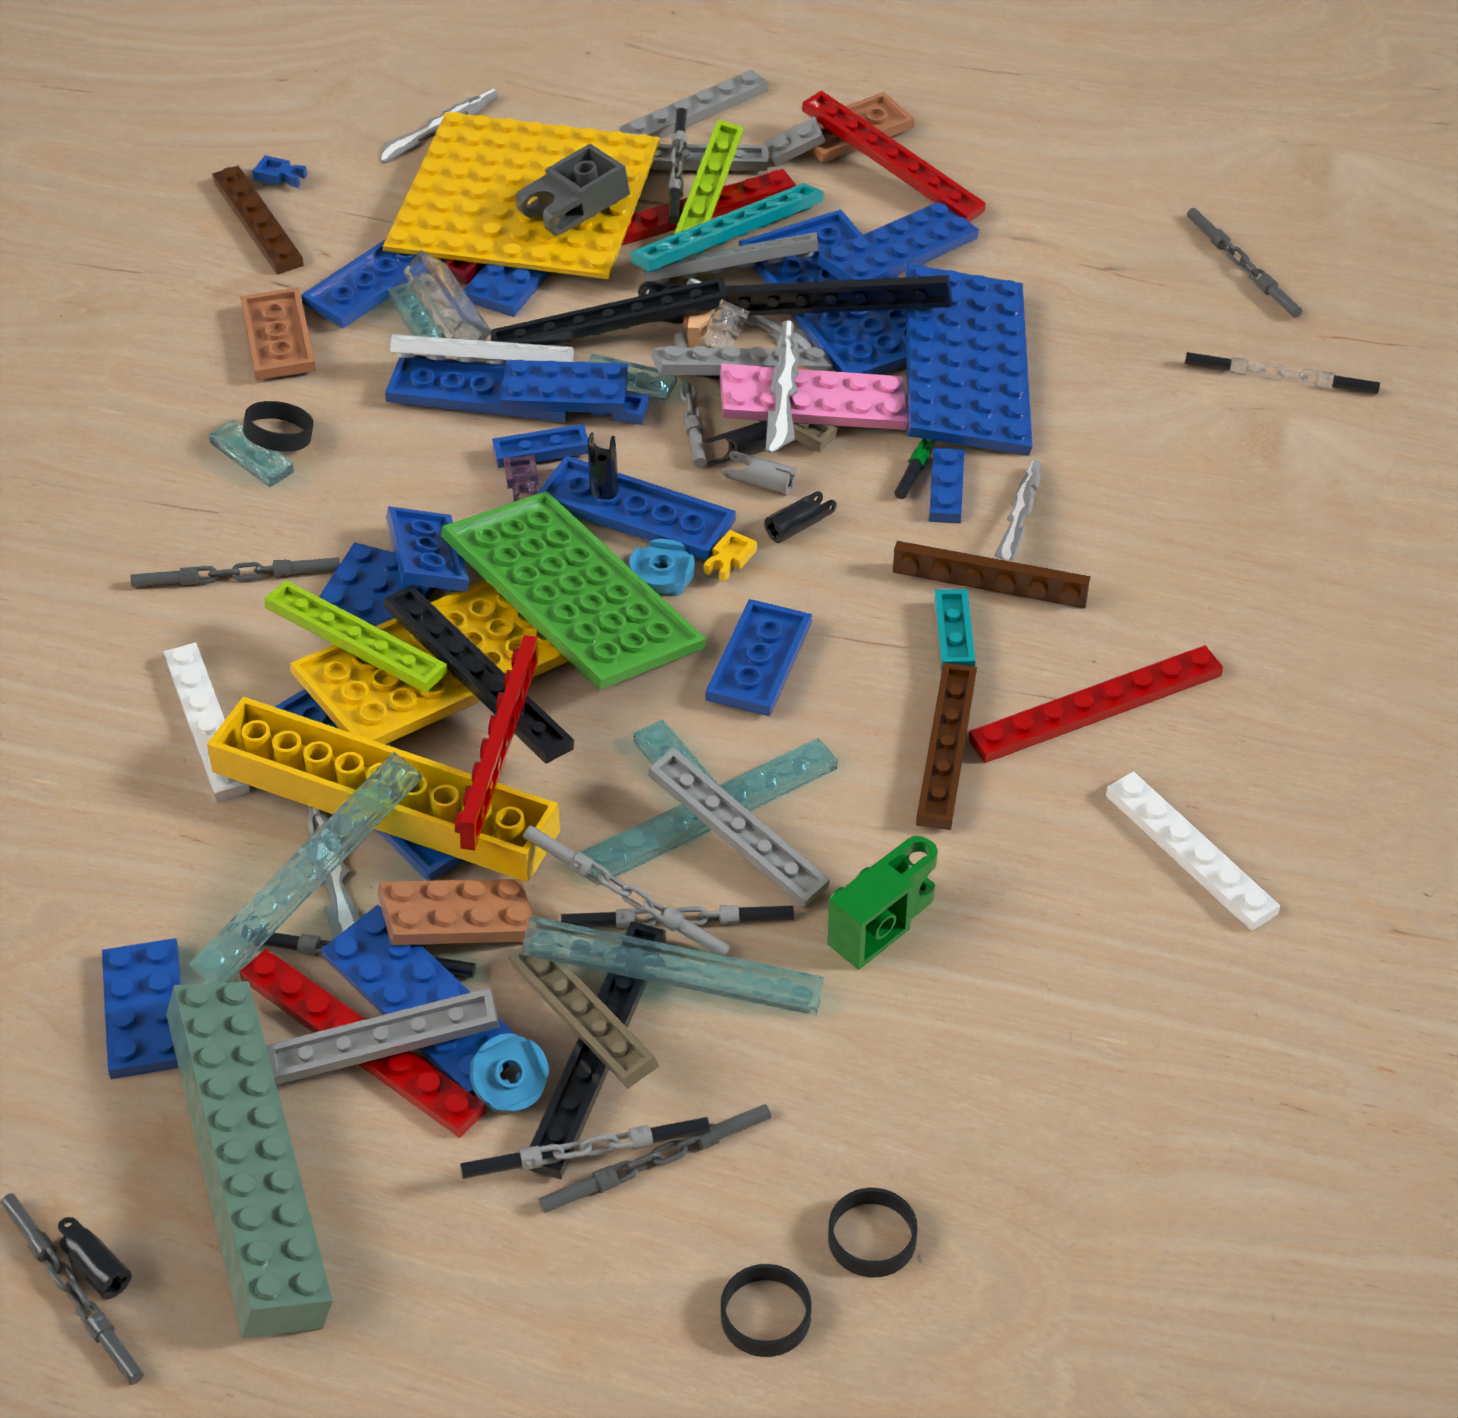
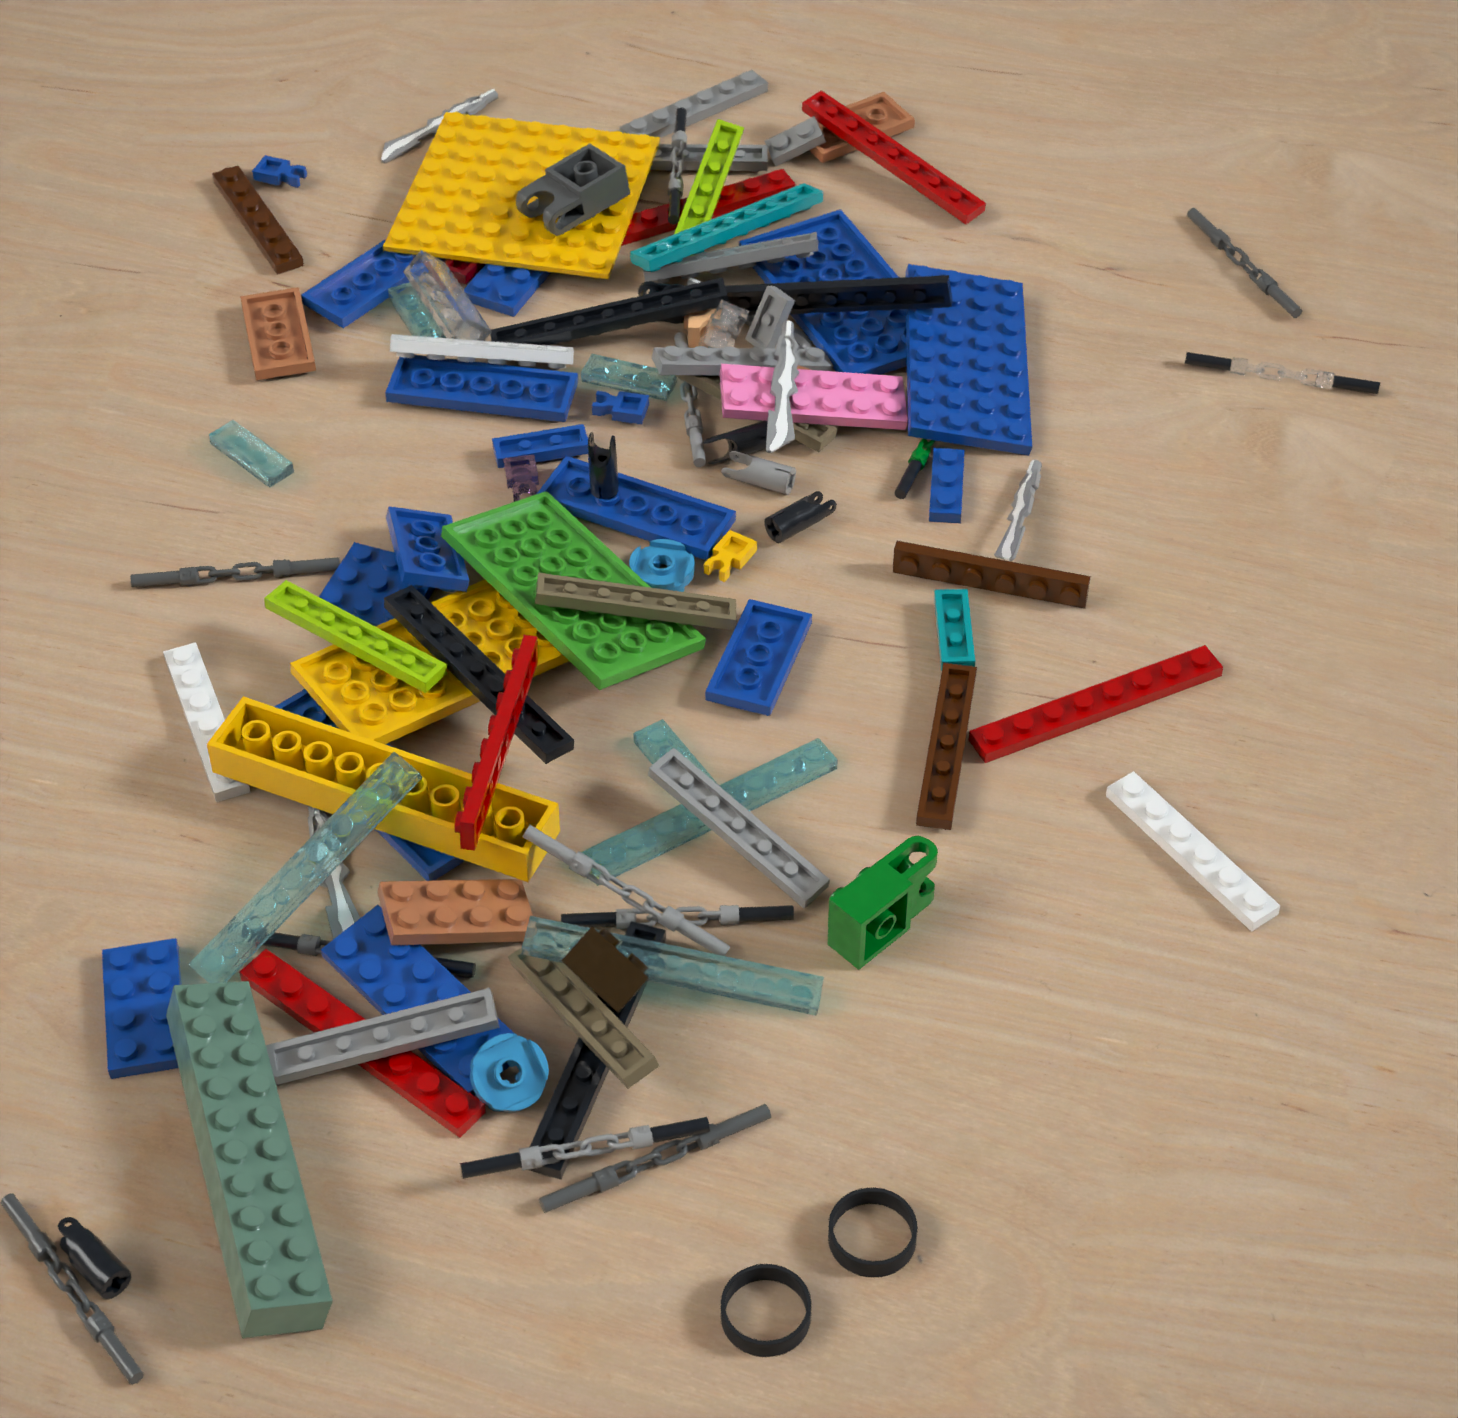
black tyre [243,401,314,452] -> none
blue plate [500,360,629,413] -> none
blue plate [817,202,979,280] -> none
none -> dark tan plate [535,573,736,630]
none -> dark brown brick [561,927,649,1014]
none -> light grey plate [745,286,795,349]

